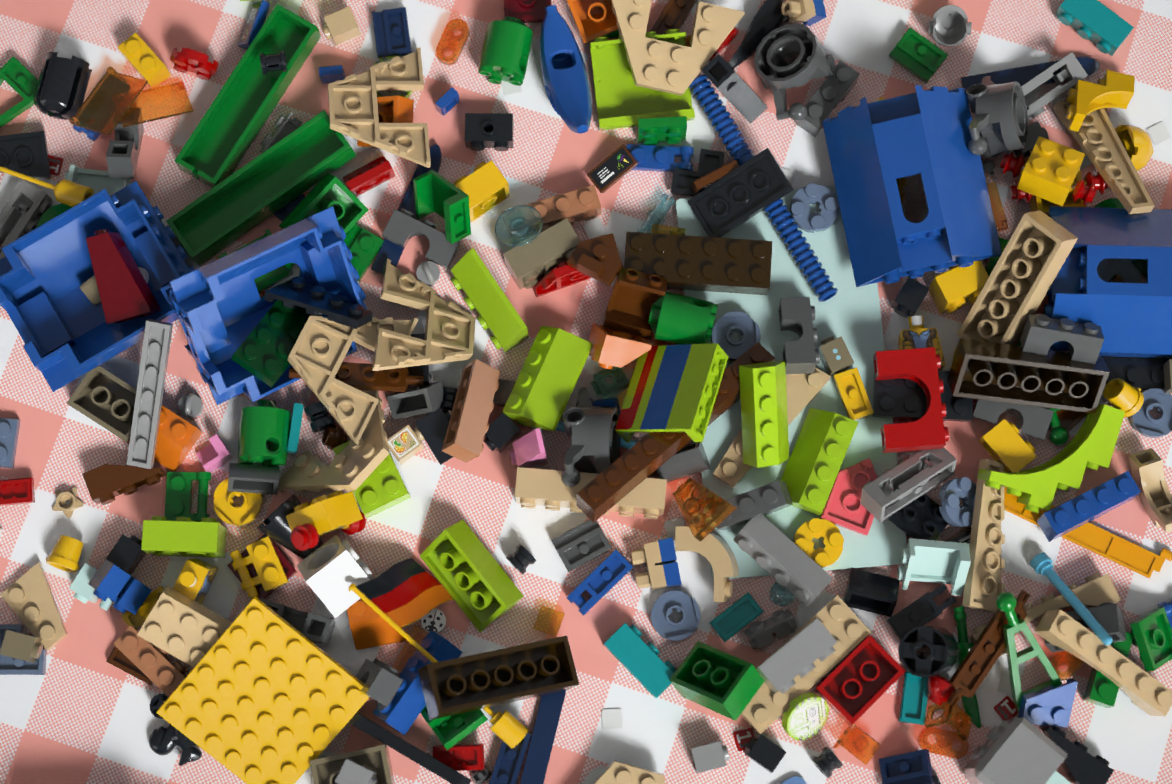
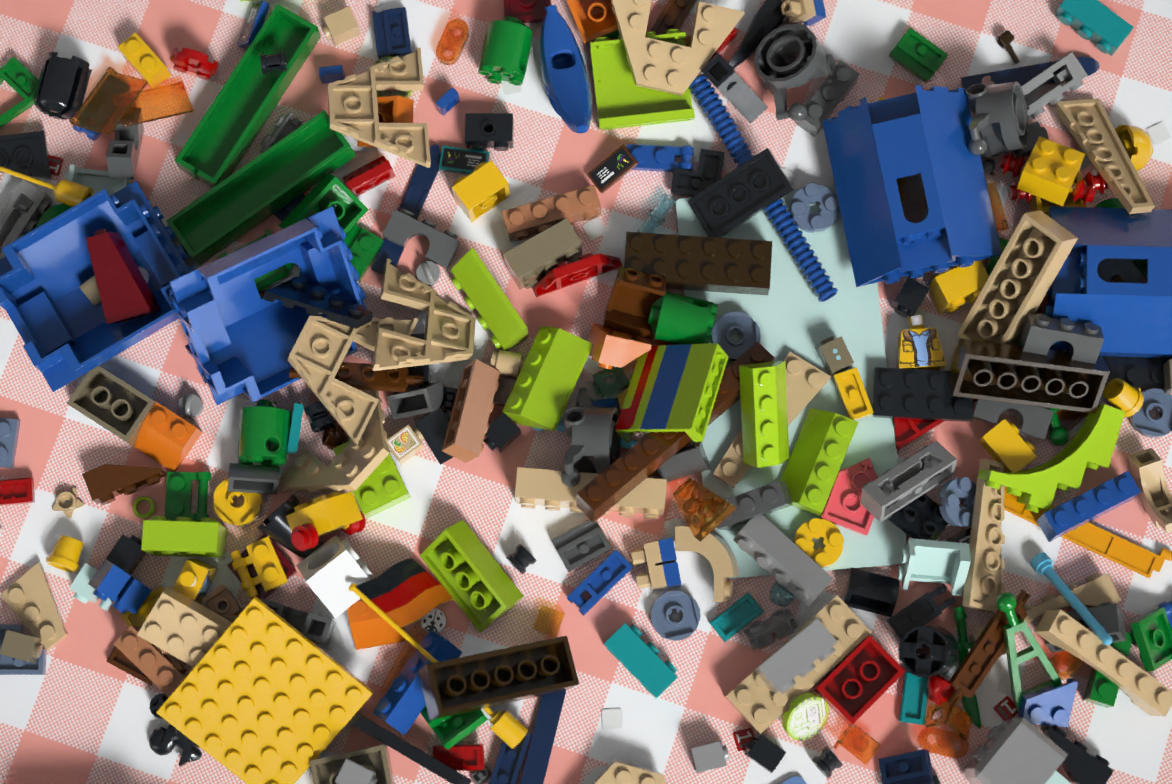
light grey plate [126,319,173,469] -> none
bright pink panel [196,434,234,473] -> none
dark green plate [231,300,324,388] -> none
dark grey arch [355,658,403,707] -> none
green panel [413,169,471,244] -> none
clear light blue dish [495,205,543,247] -> none
bright pink slope [509,428,547,468] -> none
reddish brown plate [567,233,622,287] -> none
green plate [638,116,687,145] -> none
clear yellow tile [651,223,686,235] -> none
green brick [669,641,765,721] -> none
reddish brown tile [691,160,739,194] -> none
dark grey arch [778,297,820,374] -> none
red arch [873,347,949,453] -> none
light grey cap [928,5,972,46] -> none
yellow arch [1066,70,1135,132] -> none
none -> lime piece [132,496,155,519]
none -> medium nougat brick [203,584,243,622]
none -> tile [439,145,490,175]
none -> tan brick [490,350,525,378]
none -> dark brown hand [997,30,1020,64]

